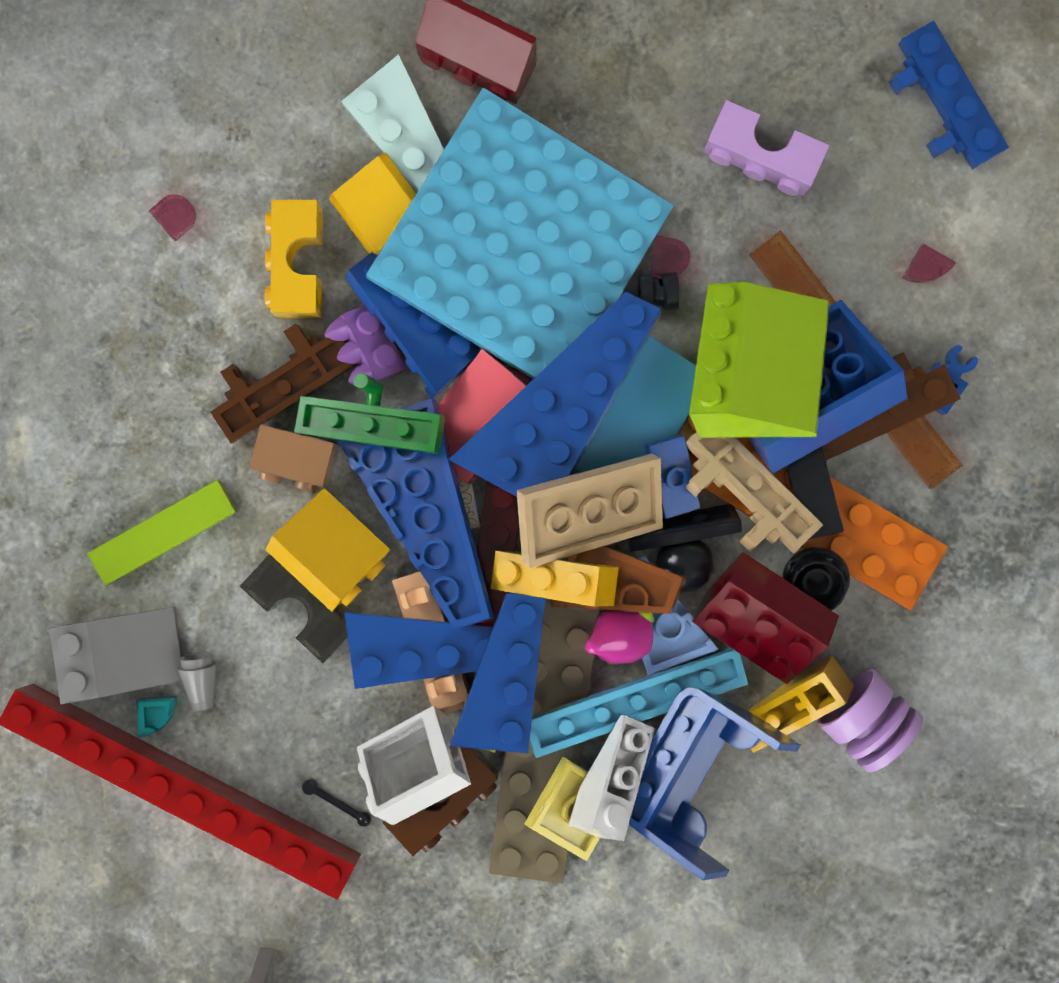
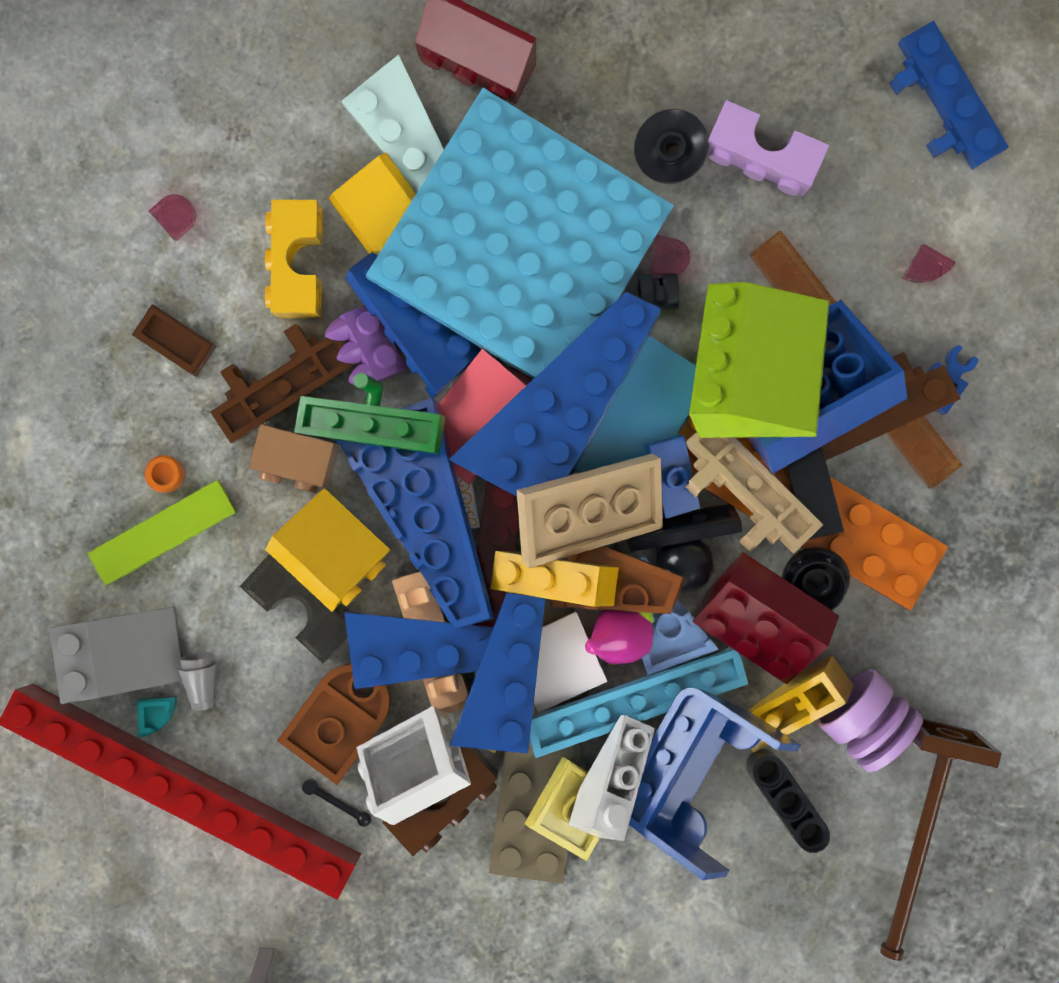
none -> reddish brown tile [132,304,217,377]
none -> orange tile [145,455,185,493]
none -> dark orange plate [277,663,391,785]
none -> white tile [534,611,608,713]
none -> black dish [634,109,709,184]
none -> black beam [746,749,830,853]
none -> reddish brown tile [880,719,1002,961]

